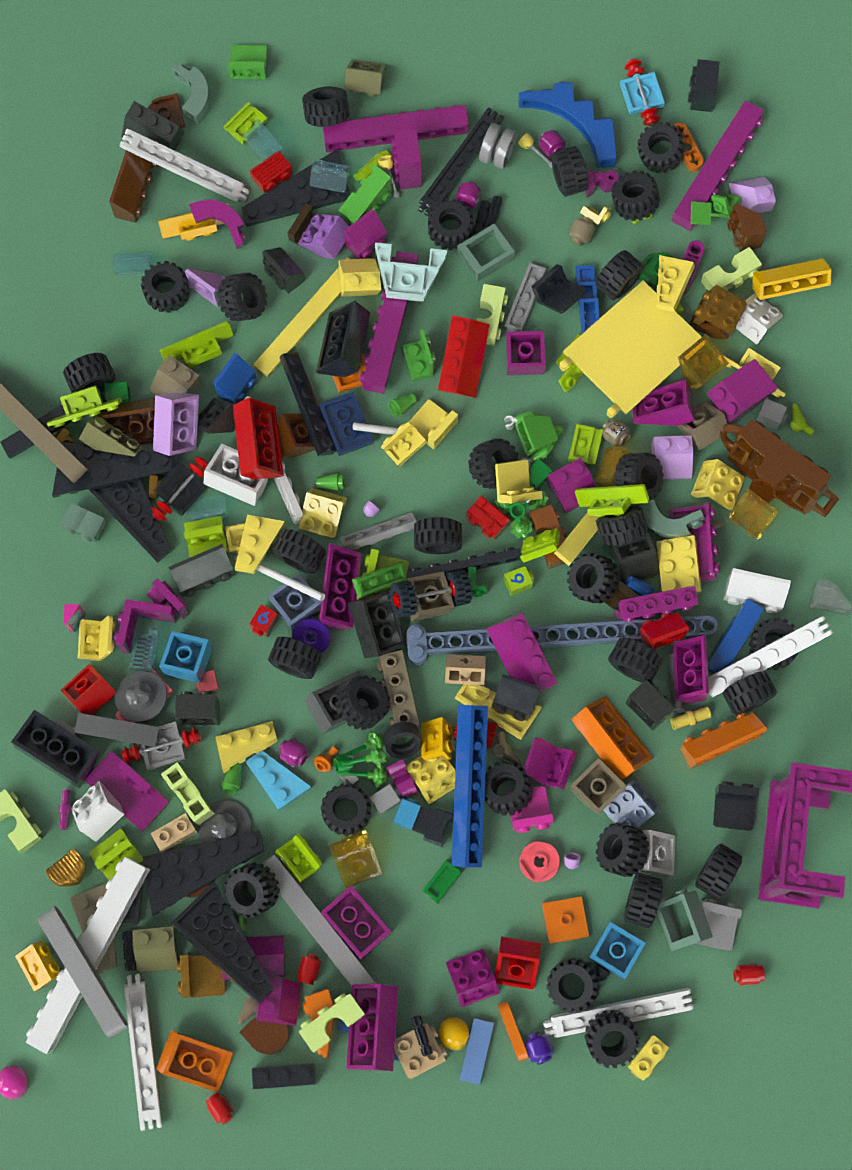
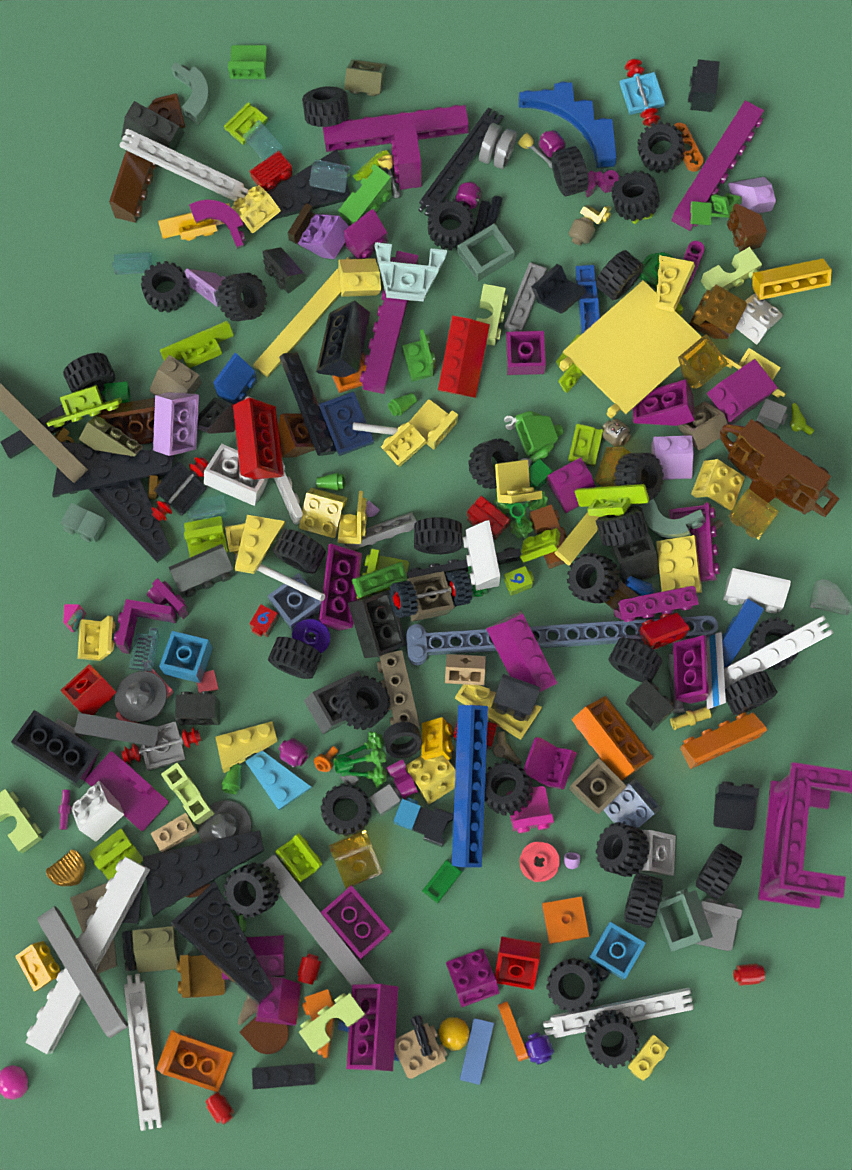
none -> light yellow bracket [231,185,281,234]
none -> light yellow bracket [338,491,367,544]
none -> white slope [462,520,500,590]
none -> white sticker [706,632,726,709]

